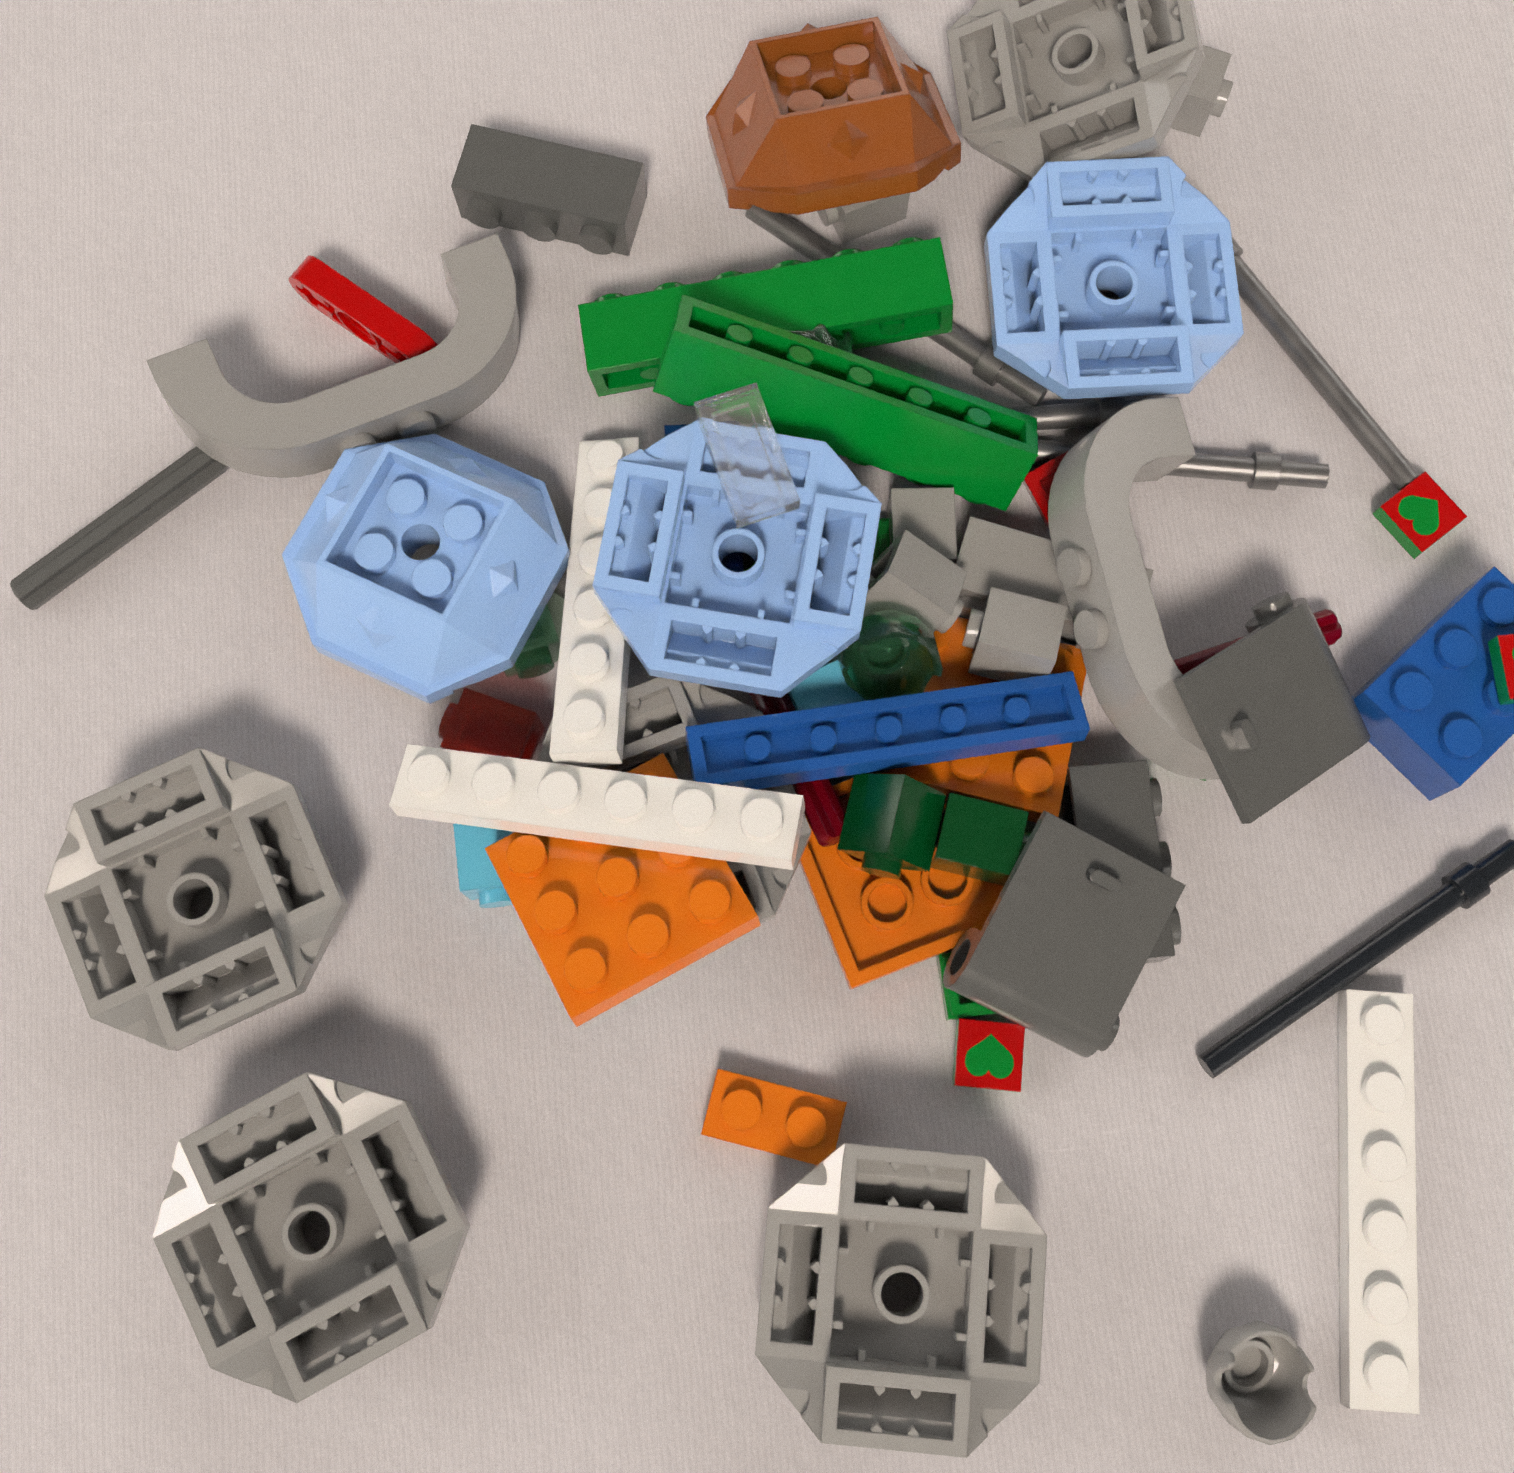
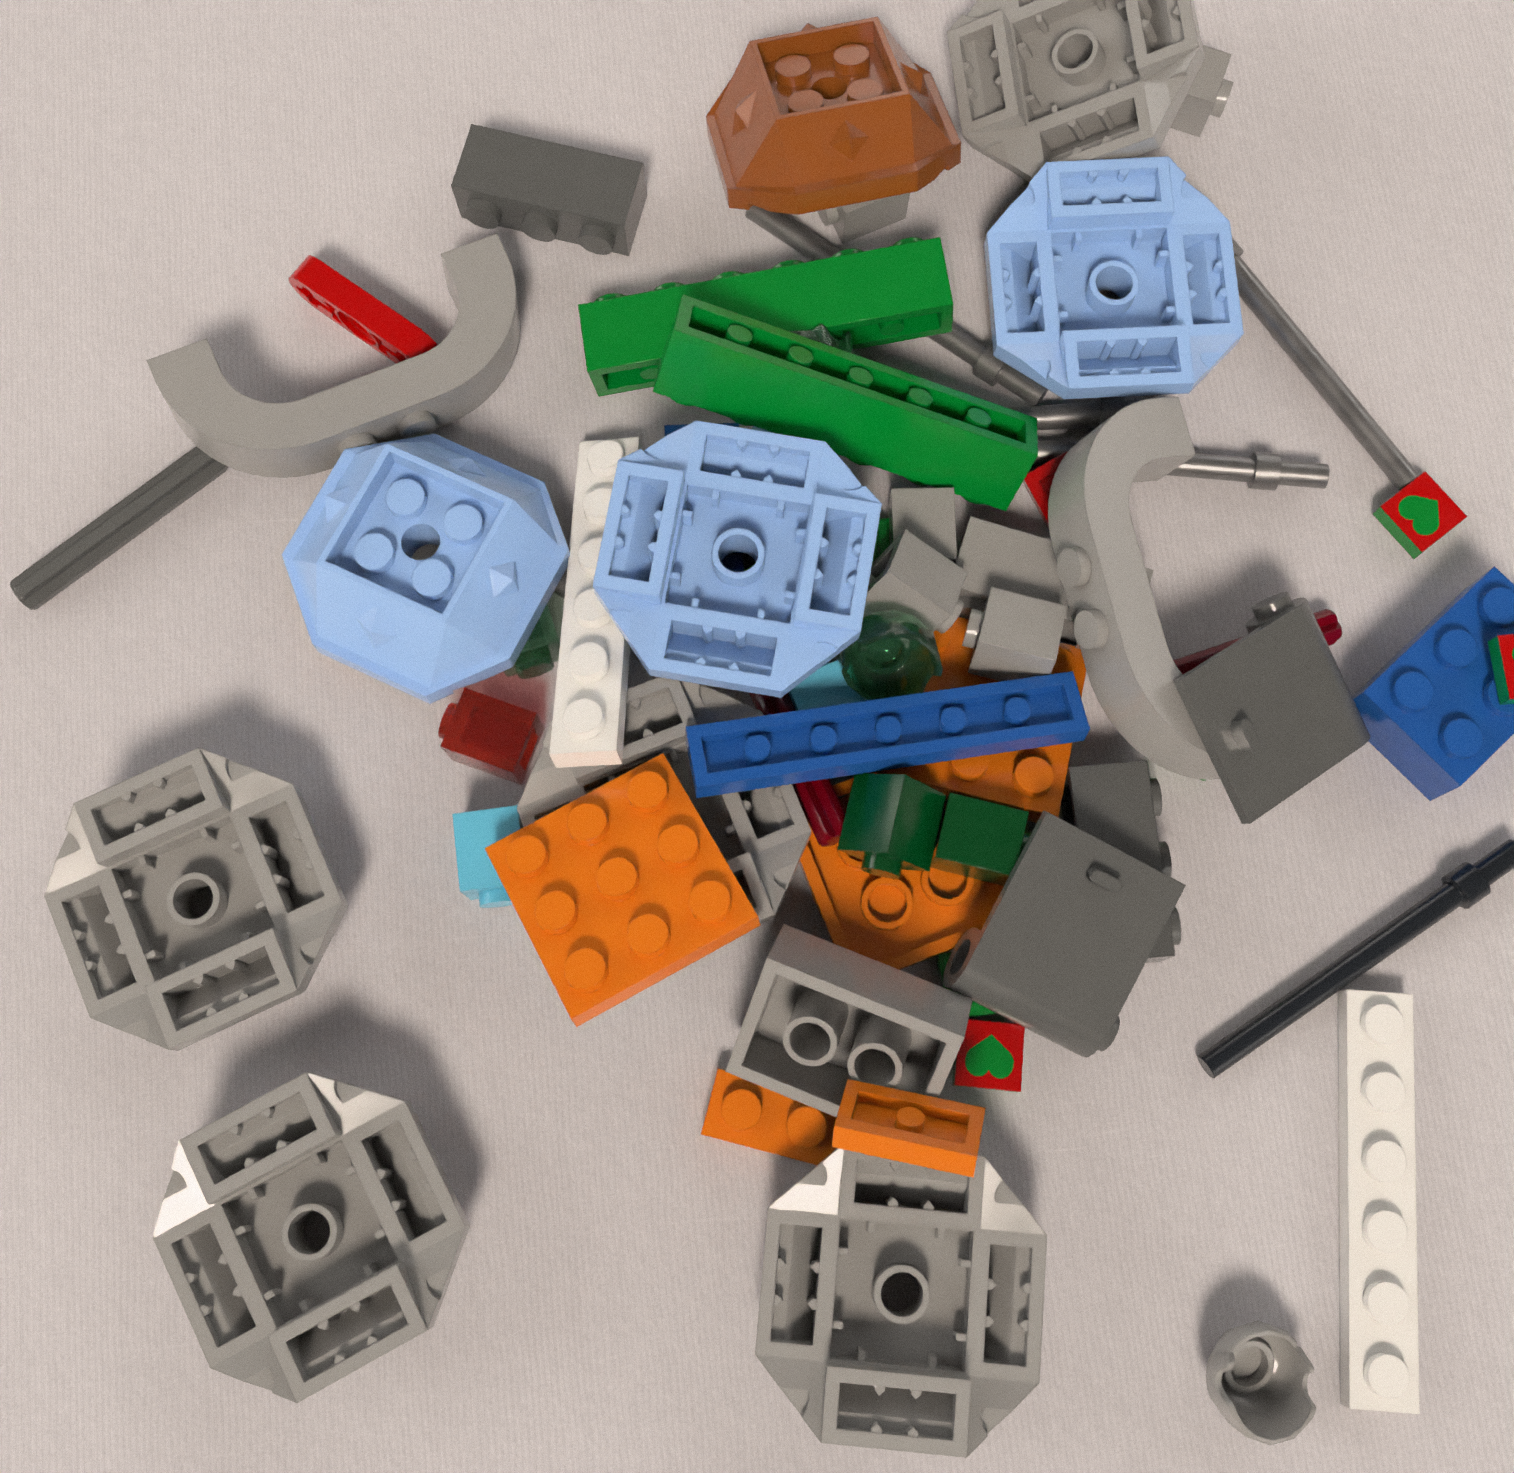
white plate [389,744,805,870] -> none
clear tile [694,382,800,528] -> none
none -> light grey brick [725,924,973,1117]
none -> orange plate [832,1079,986,1178]

